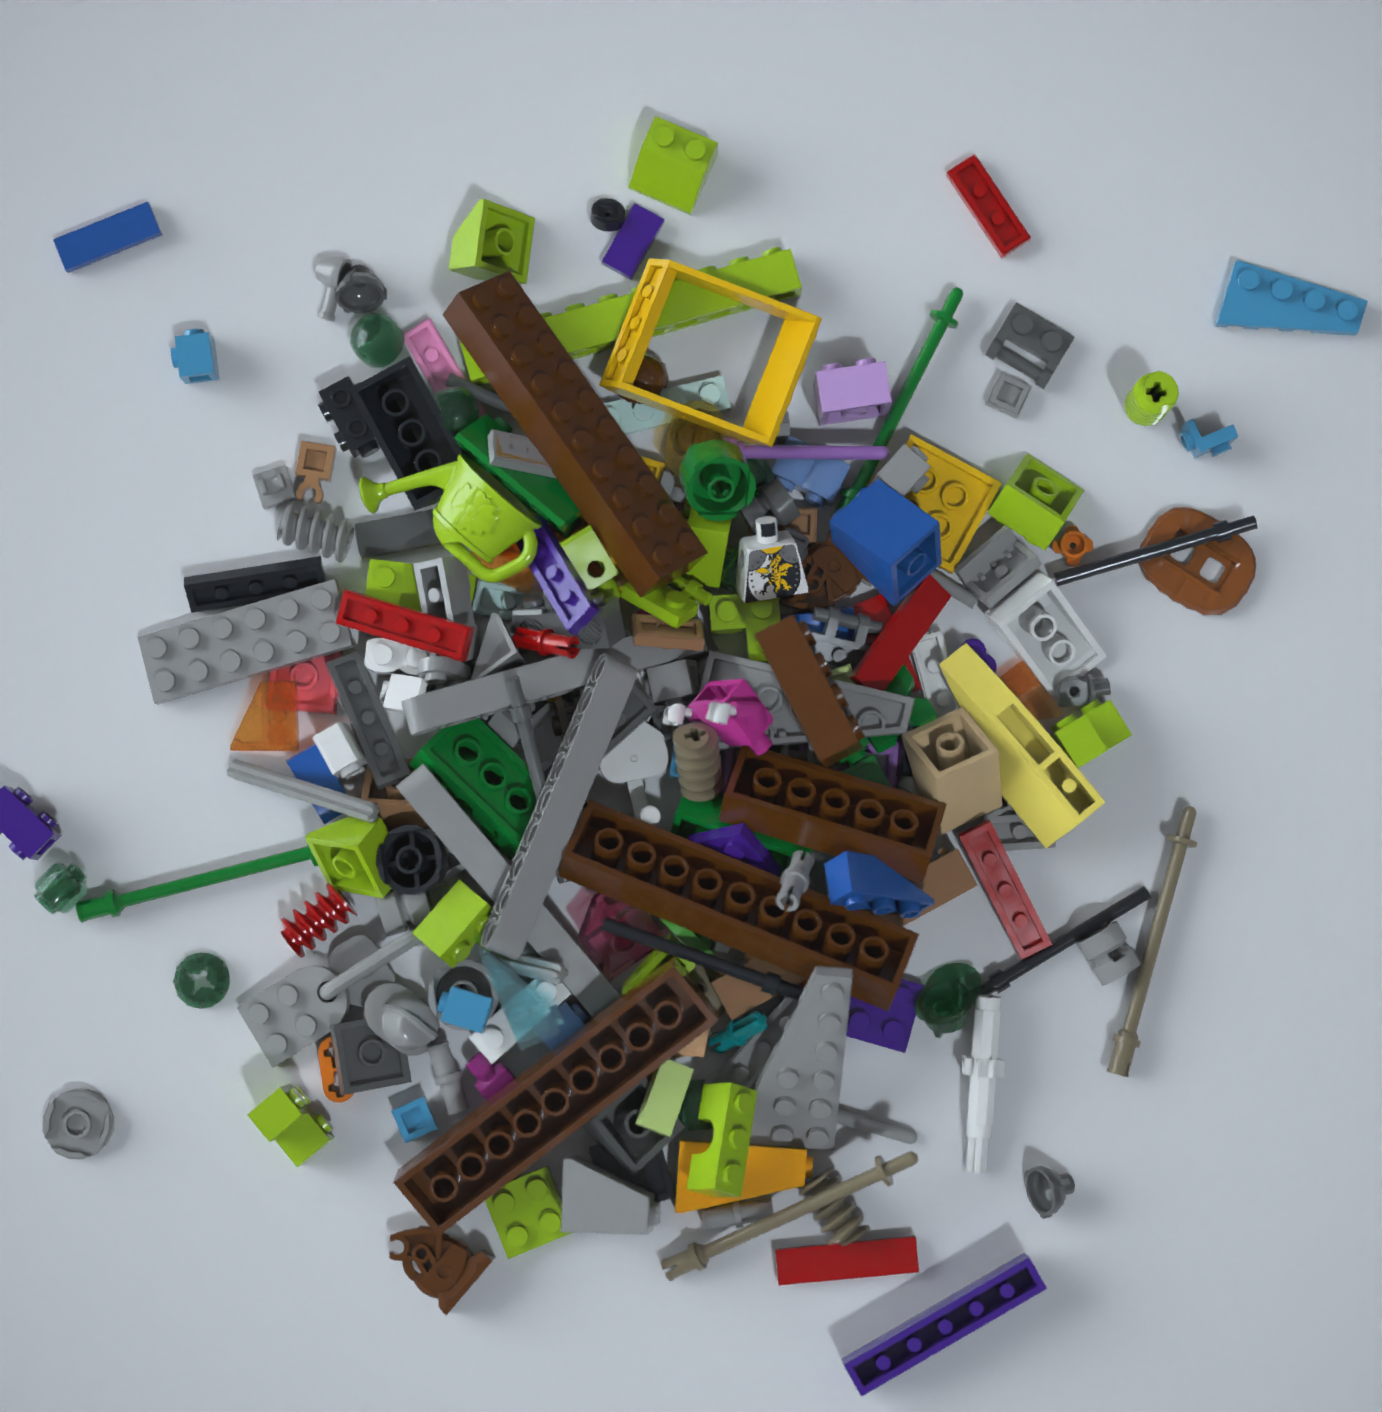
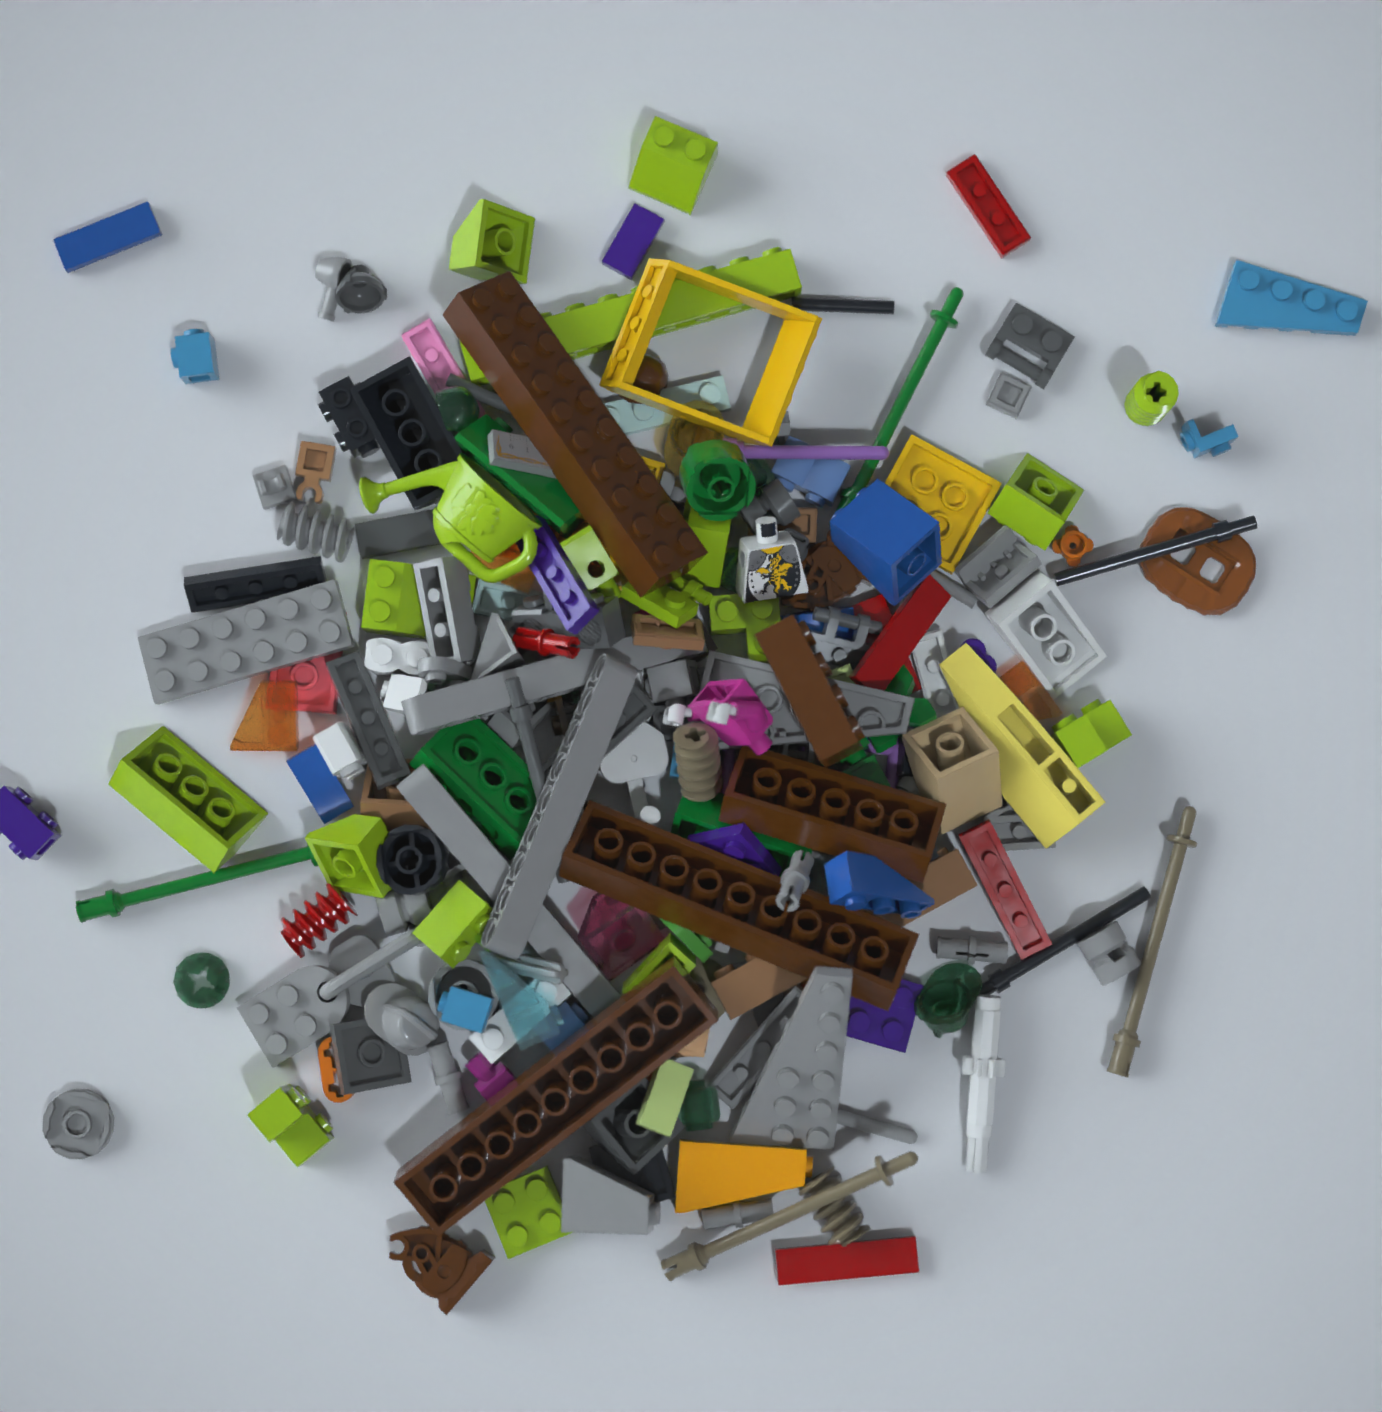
clear green head [34,862,87,914] -> none
light grey axle [227,759,379,823] -> none
red tile [336,590,475,662] -> none
clear green hair [349,312,405,368] -> none
dark azure plate [391,1096,438,1143] -> none
black tile [590,198,625,232] -> none
black bar [601,917,804,1001] -> none
lime arch [687,1082,758,1197] -> none
teal axle [708,1011,767,1054] -> none
lavender brick [813,358,892,426] -> none
dark purple brick [841,1253,1047,1397] -> none
light grey brick [875,443,930,497] -> none
dark grey piece [1024,1166,1075,1219] -> none
dark grey piece [1057,674,1111,707] -> none
none -> lime slope [108,726,268,873]
none -> black bar [791,297,894,314]
none -> light grey pin [936,936,1008,964]

